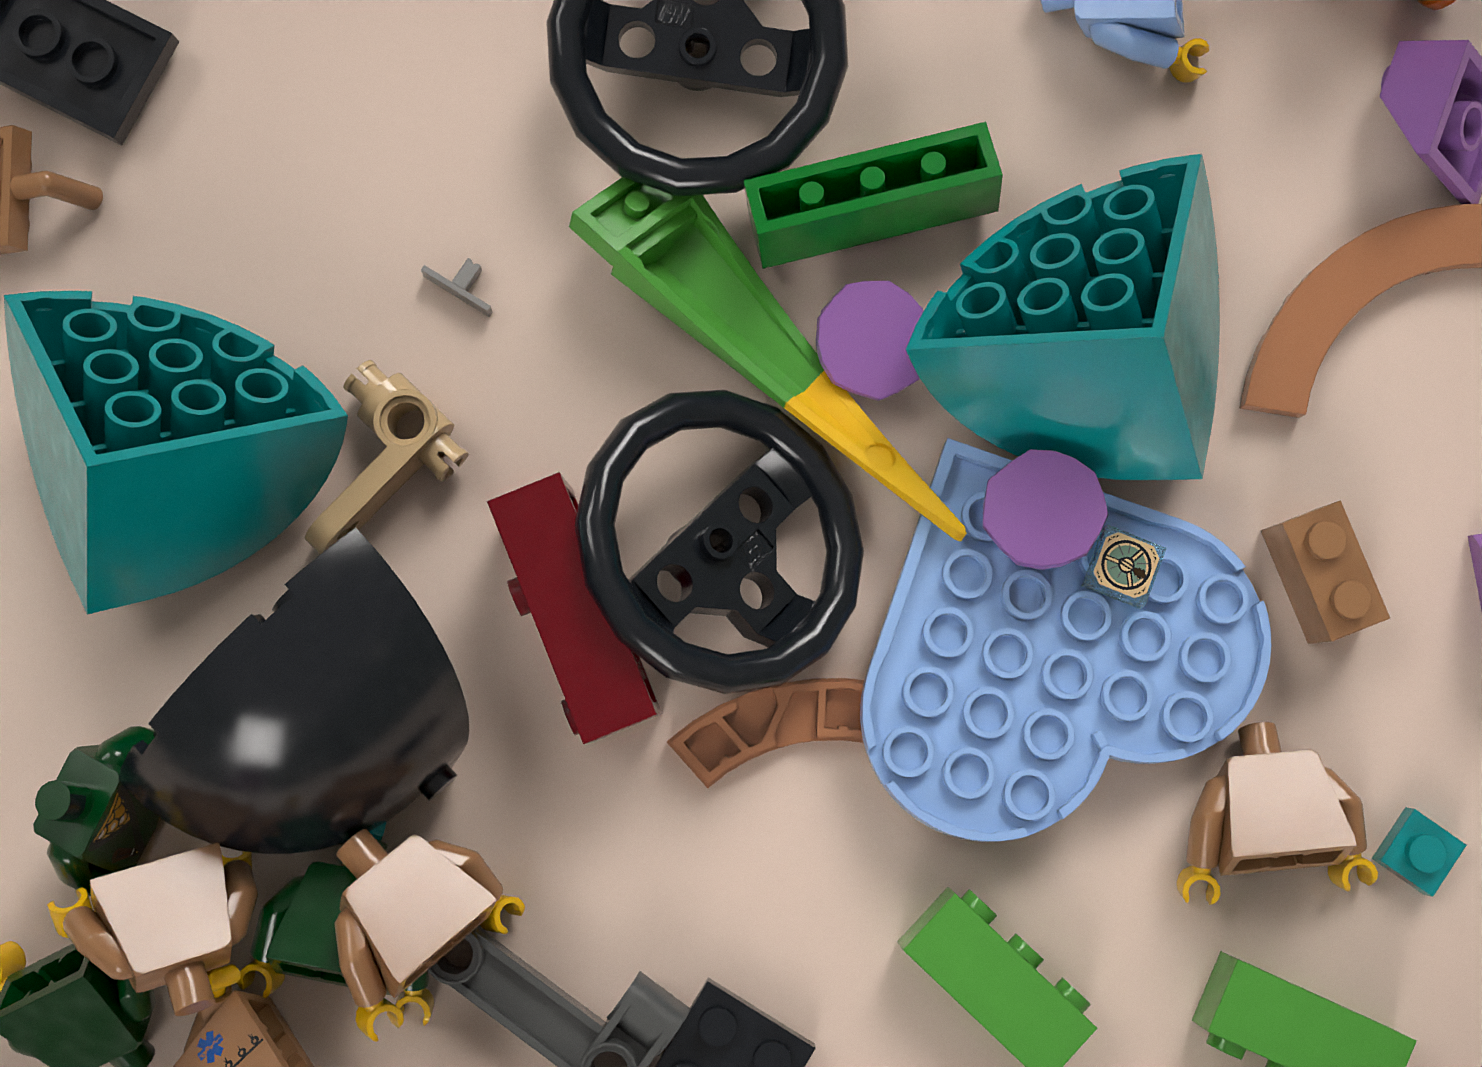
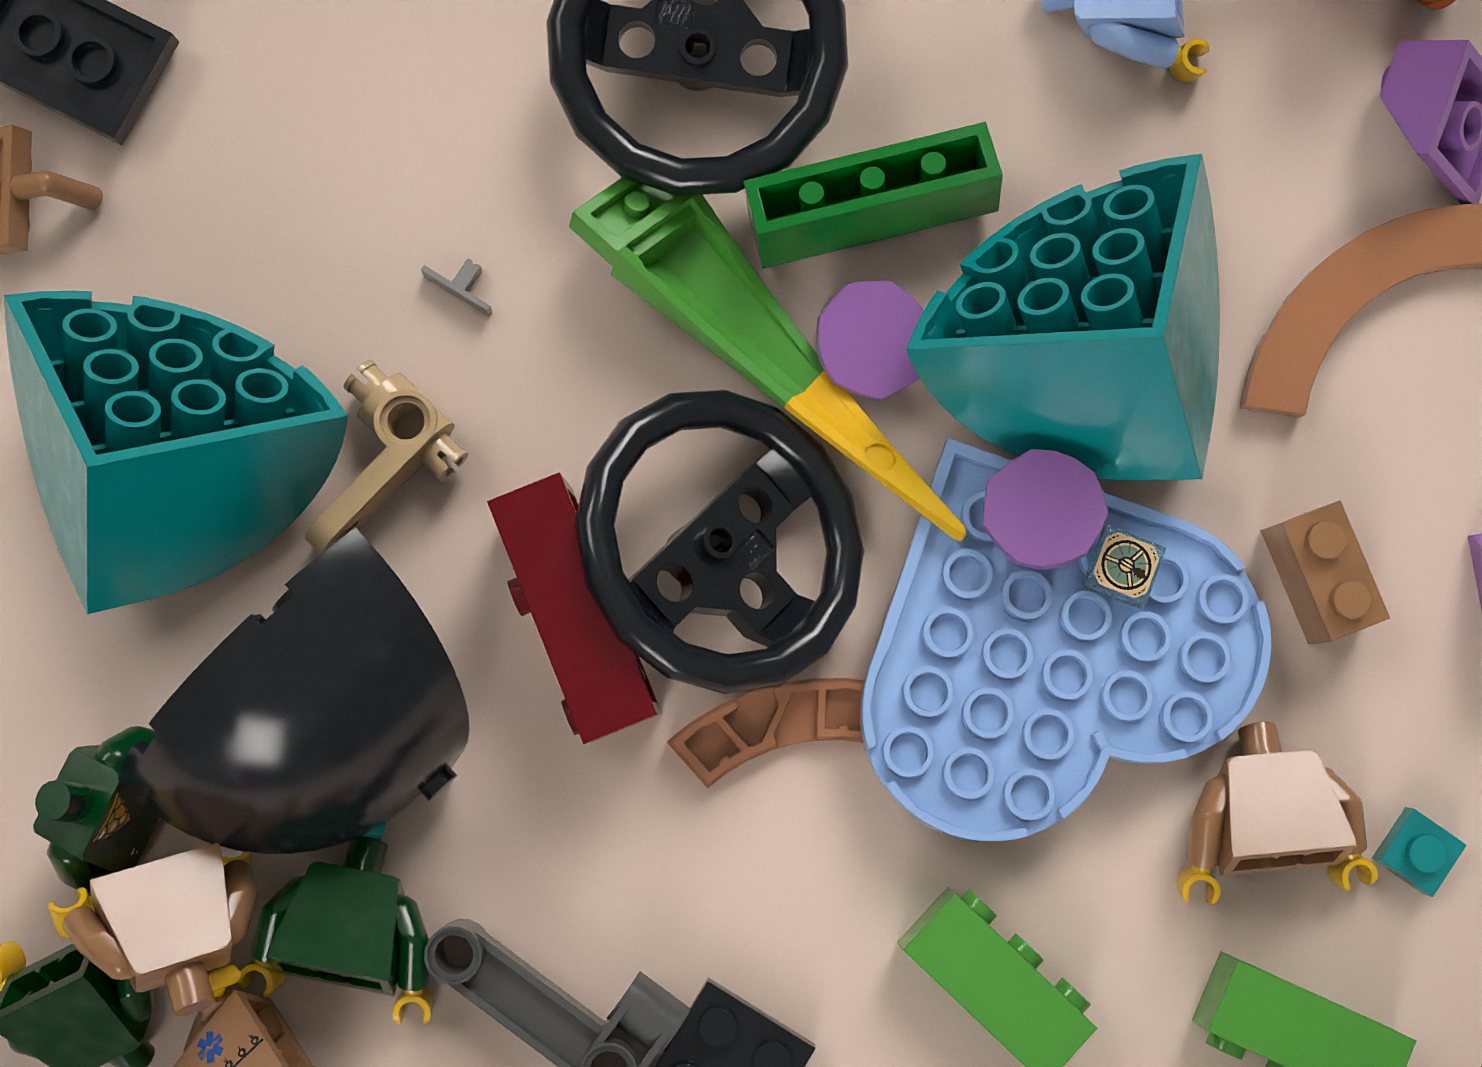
torso [334,829,525,1042] -> none

